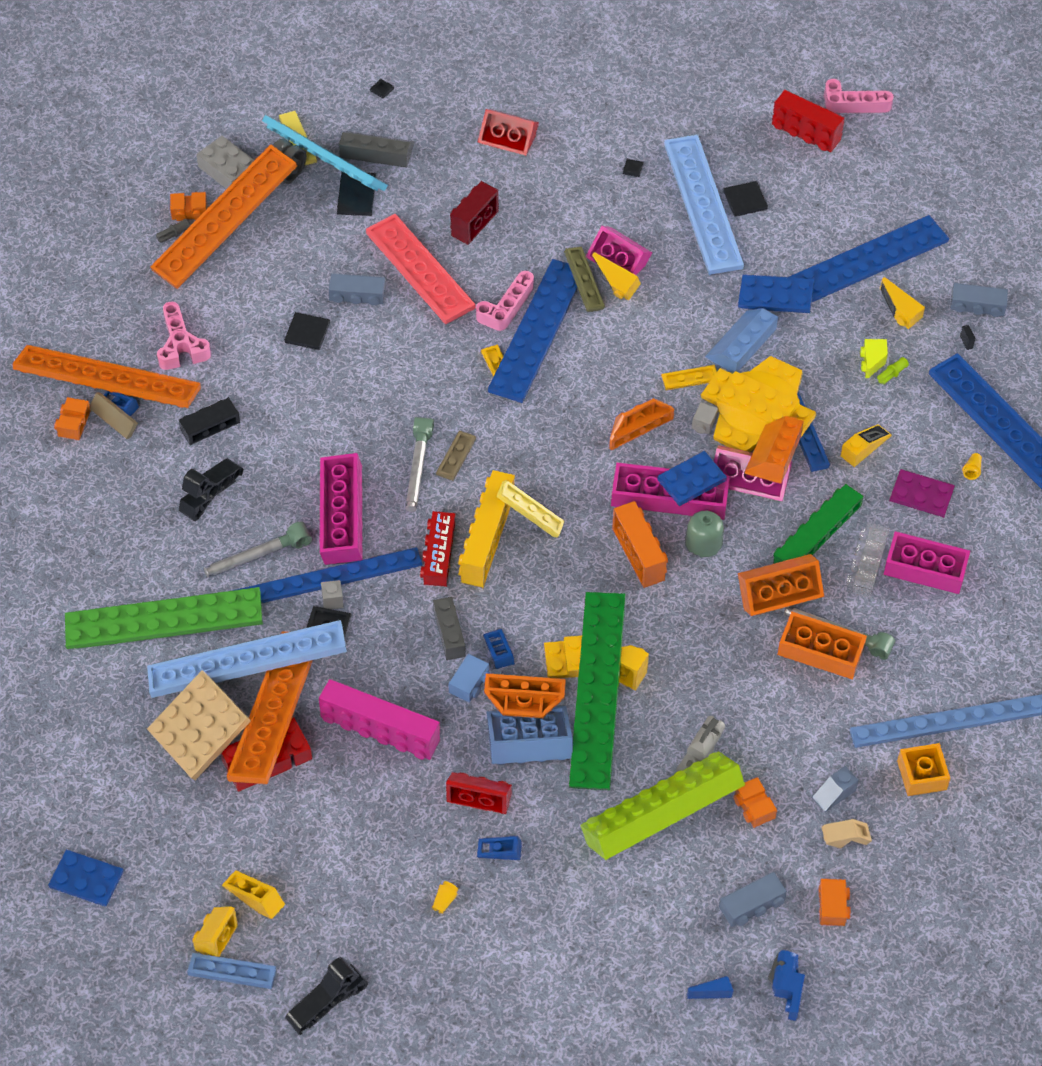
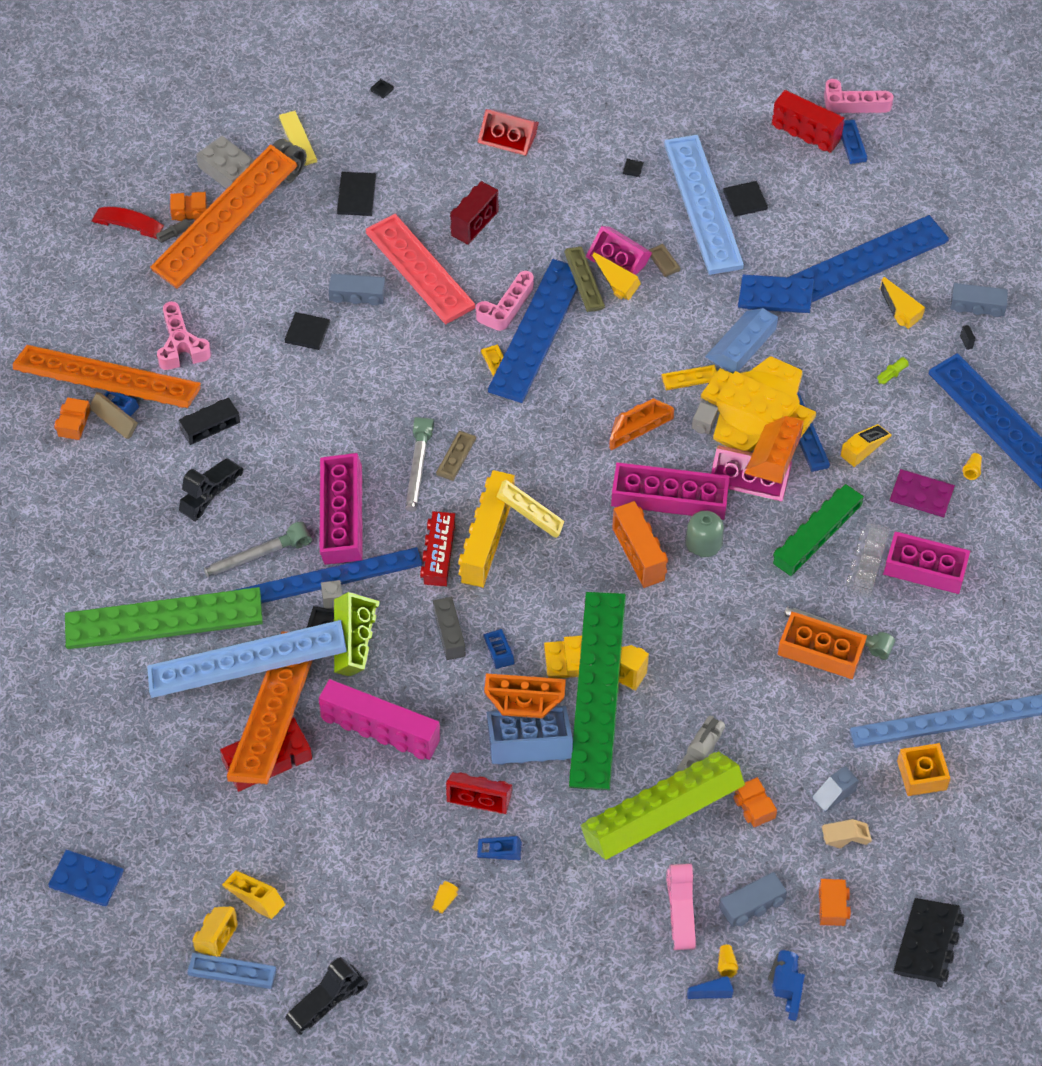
tan plate [147,670,251,780] -> none
medium azure plate [262,115,388,191] -> none
dark grey slope [339,131,414,168] -> none
medium blue brick [449,654,491,703] -> none
blue plate [657,451,727,507] -> none
orange brick [738,554,824,616] -> none
neon yellow slope [860,339,888,378] -> none
none -> red slope [92,207,164,239]
none -> lime wedge [334,592,380,676]
none -> dark tan tile [649,244,680,277]
none -> bright pink beam [666,864,696,950]
none -> yellow cone [717,944,739,978]
none -> blue plate [841,119,867,164]
none -> black bracket [893,898,964,988]

